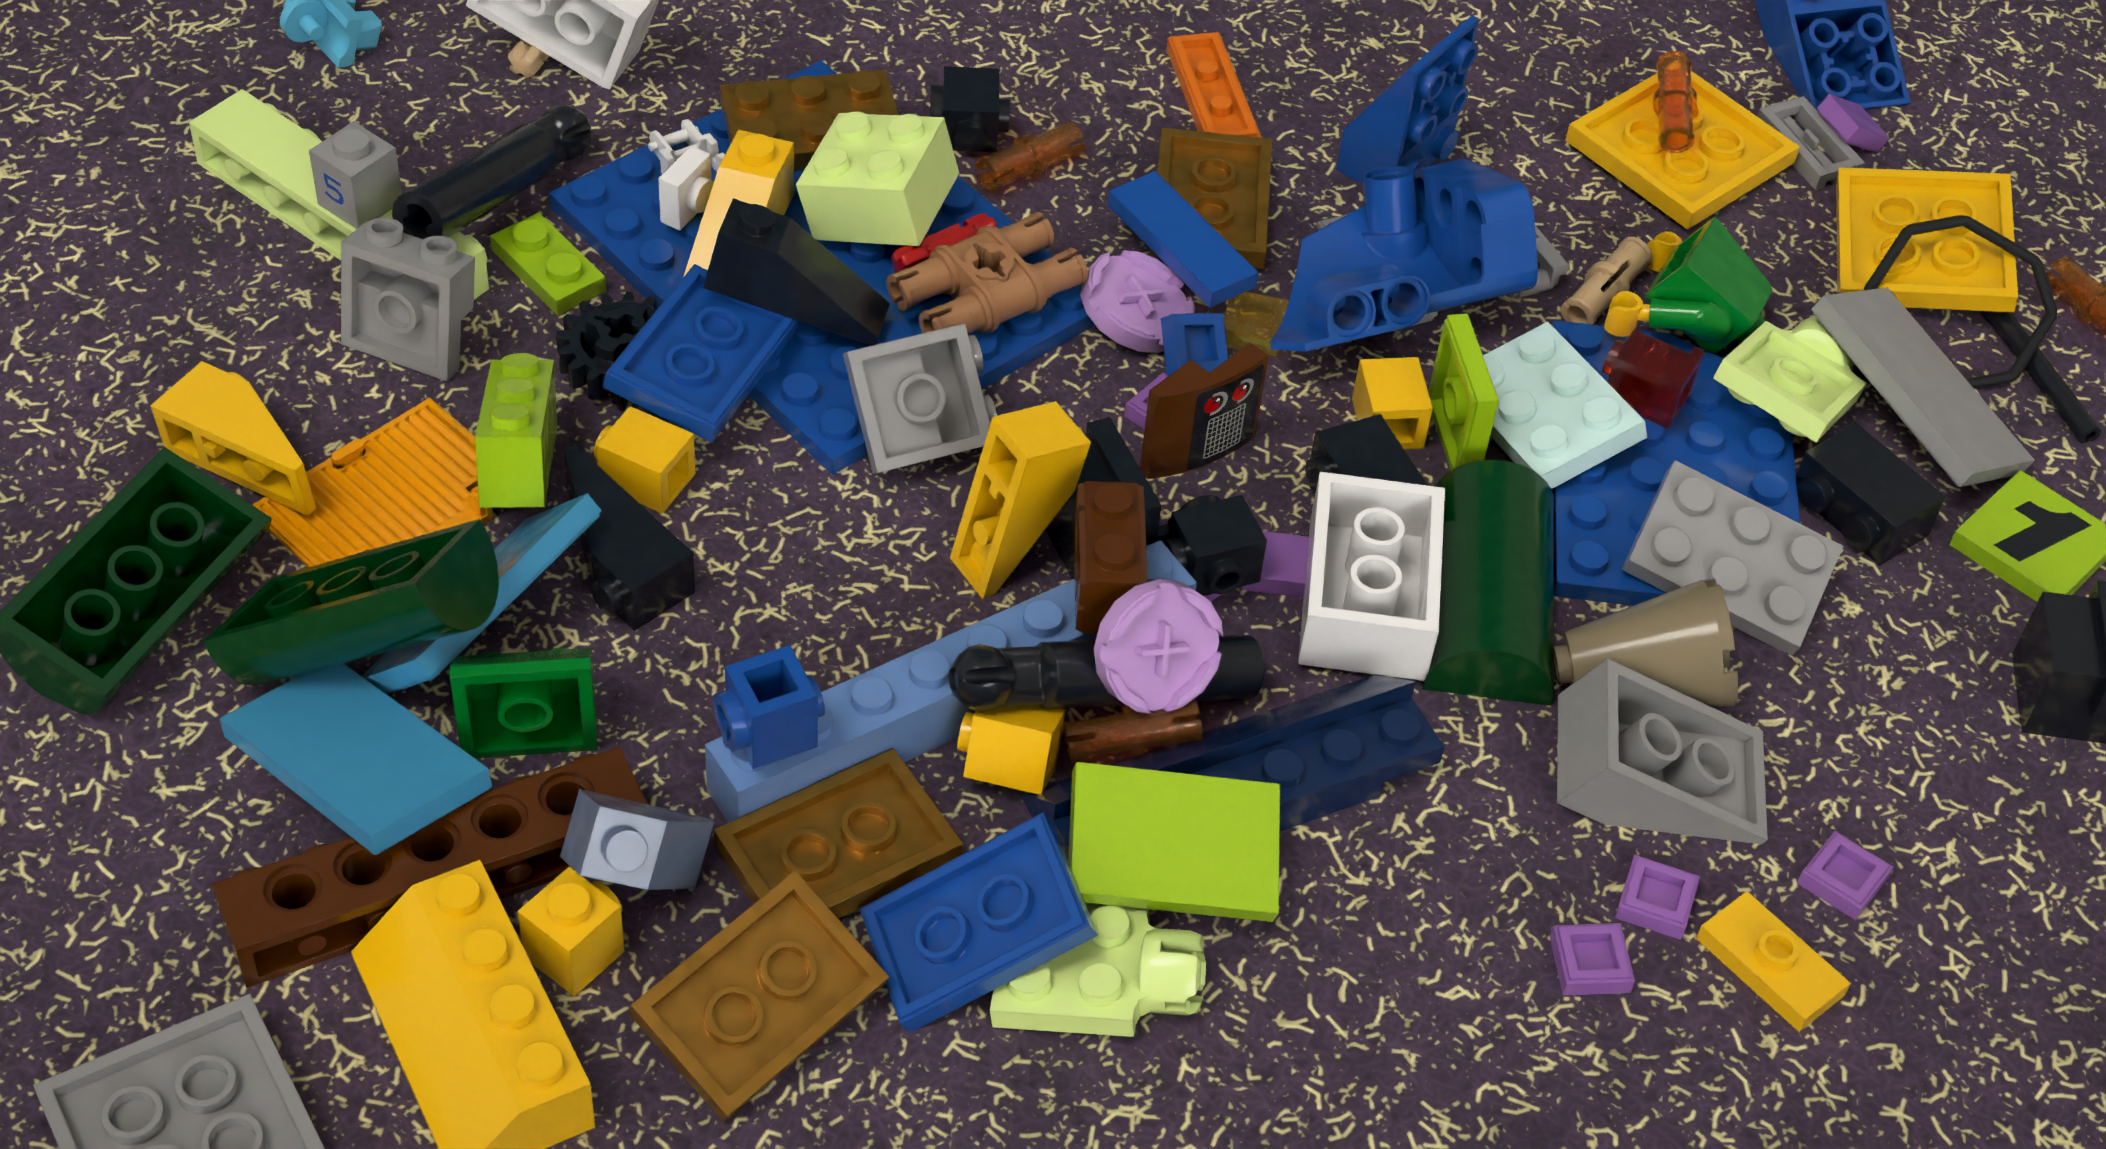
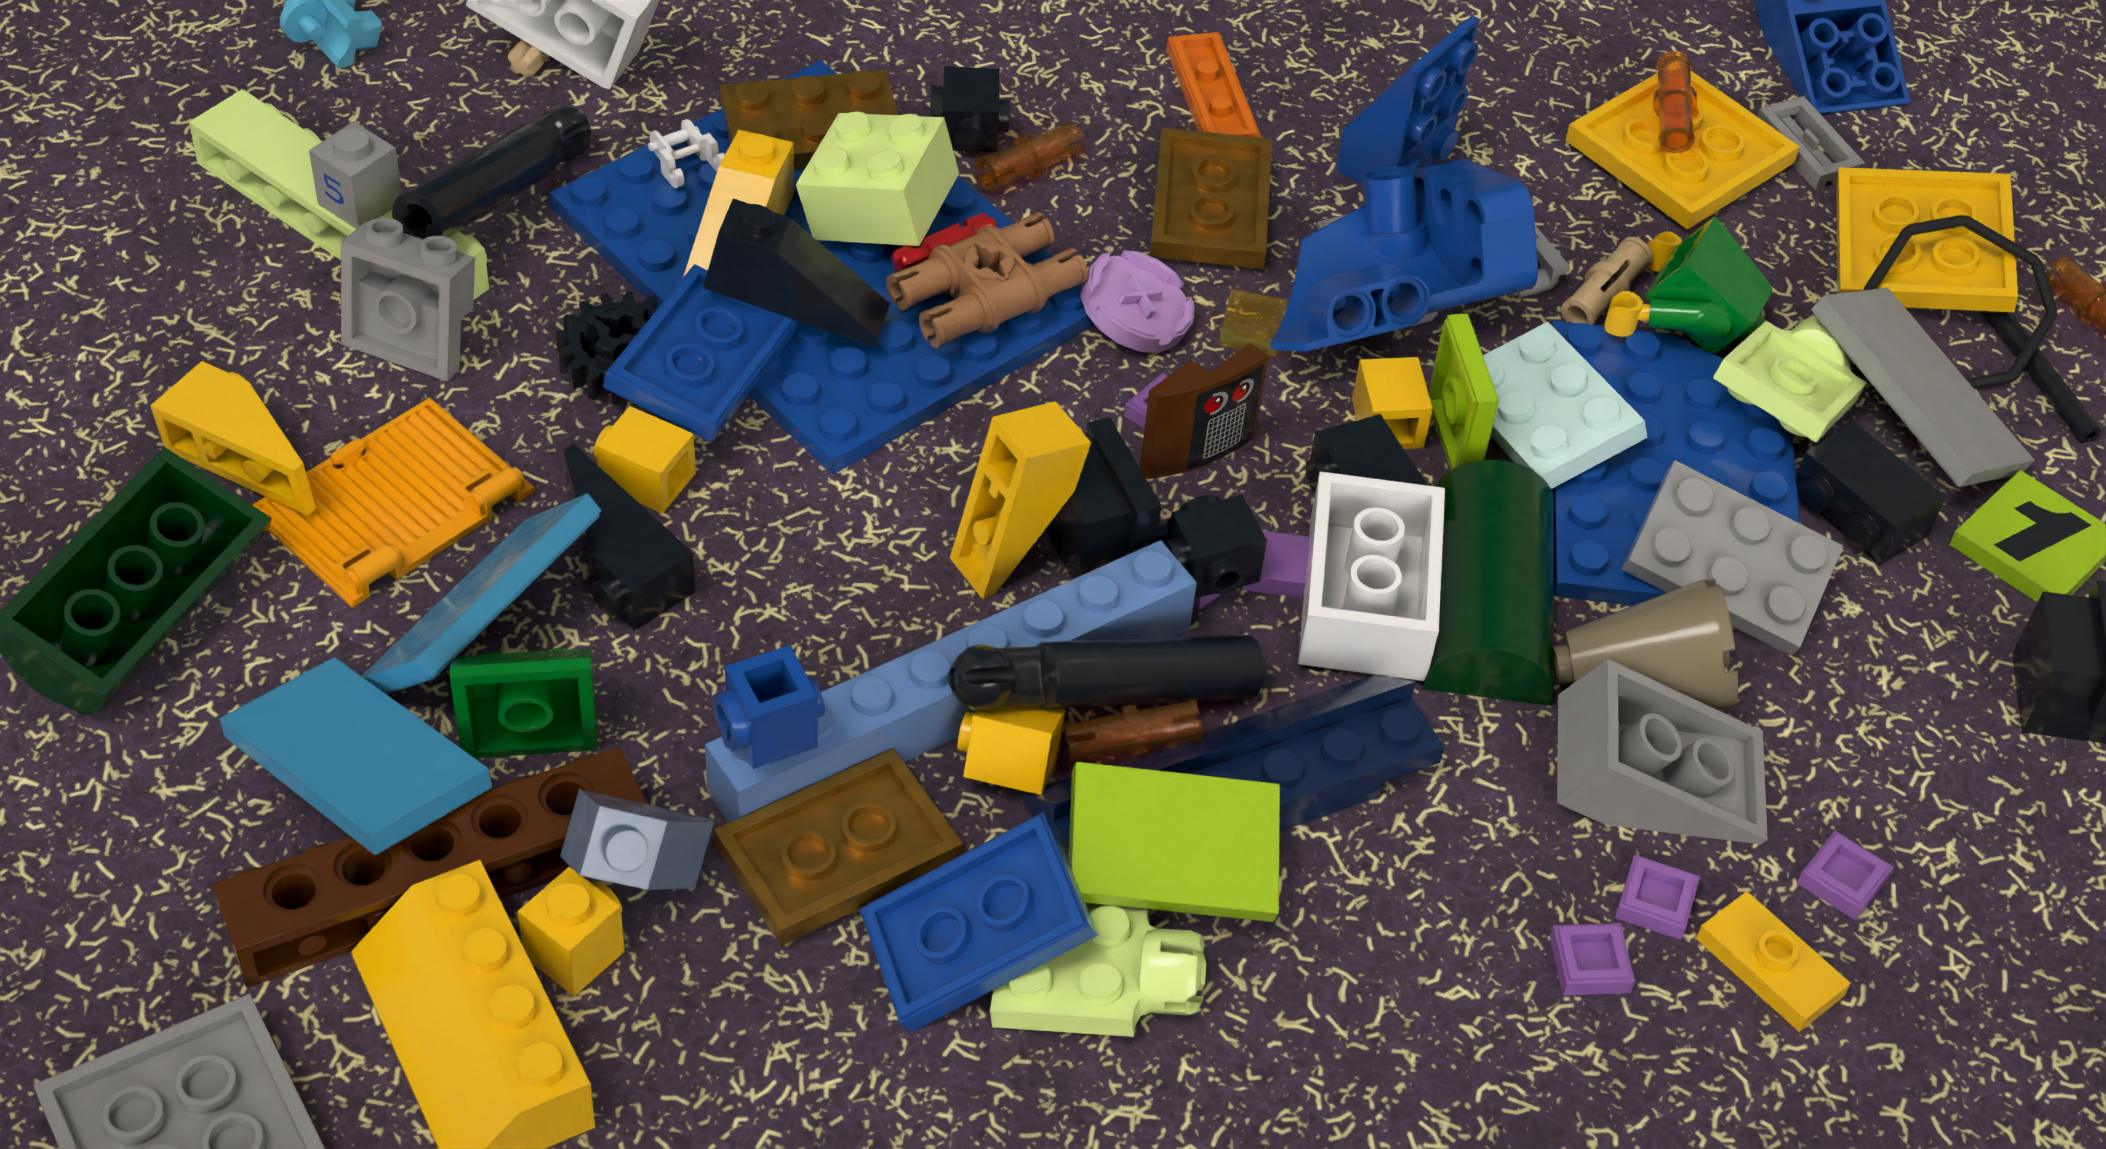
dark green brick [203,519,499,686] -> none
lime brick [475,353,557,508] -> none
lime plate [490,212,606,316] -> none
pearl gold plate [628,870,889,1123] -> none
white plate [658,146,714,230] -> none
light grey plate [843,323,997,474] -> none
reddish brown brick [1073,481,1148,634] -> none
lavender tile [1094,579,1223,713] -> none
blue tile [1108,171,1259,308] -> none
blue plate [1161,313,1228,376] -> none
clear red brick [1602,329,1705,429] -> none
medium lavender tile [1817,94,1890,152] -> none

